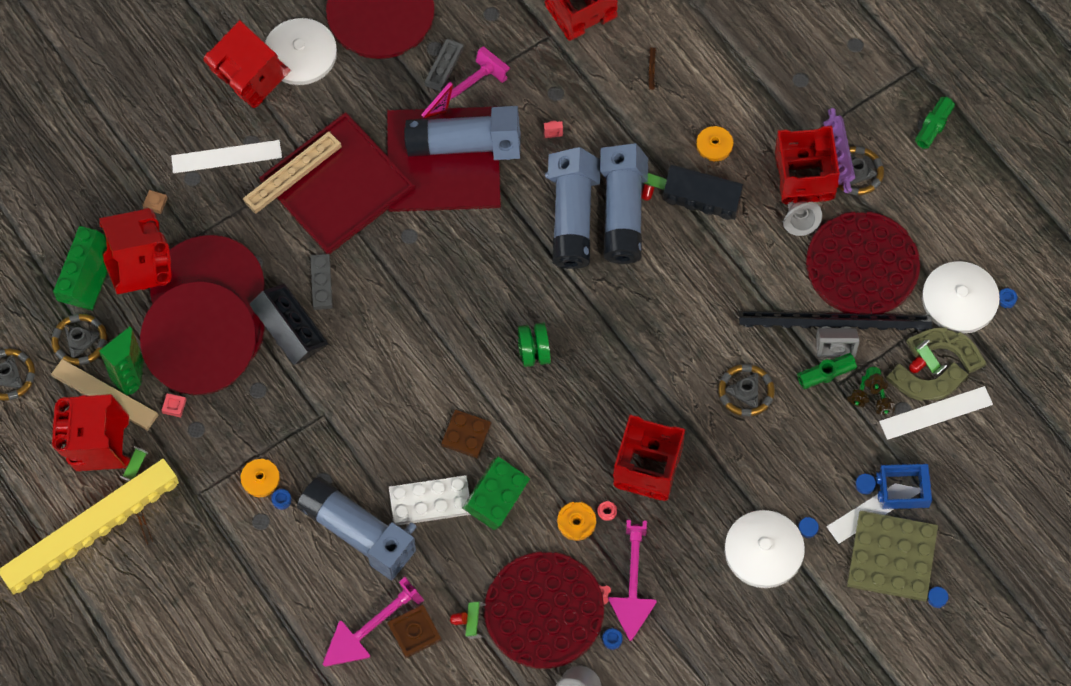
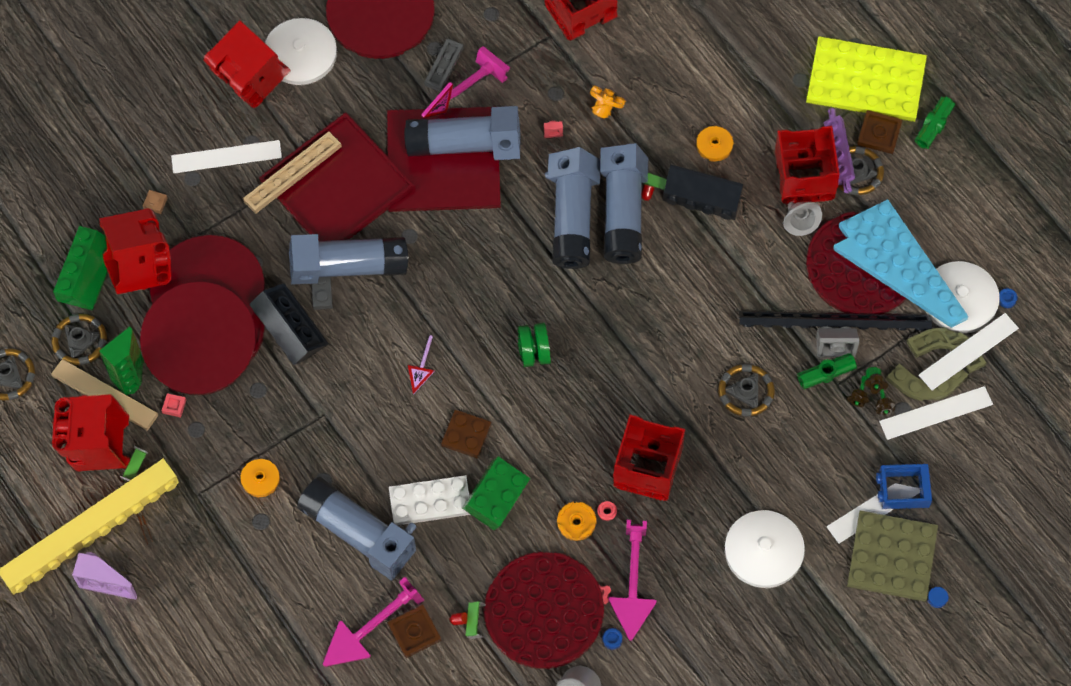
blue tile [271,489,292,510] -> none
reddish brown piece [649,45,656,90] -> none
blue tile [798,517,819,538] -> none
blue tile [855,474,876,494] -> none
piece [909,340,947,374] -> none
none -> lavender slope [72,552,137,600]
none -> sand blue piece [289,234,408,284]
none -> piece [408,335,435,395]
none -> light orange plate [590,85,626,118]
none -> neon yellow plate [806,37,927,122]
none -> medium azure wing [833,200,968,328]
none -> reddish brown plate [857,110,903,154]
none -> white sticker [919,313,1019,390]

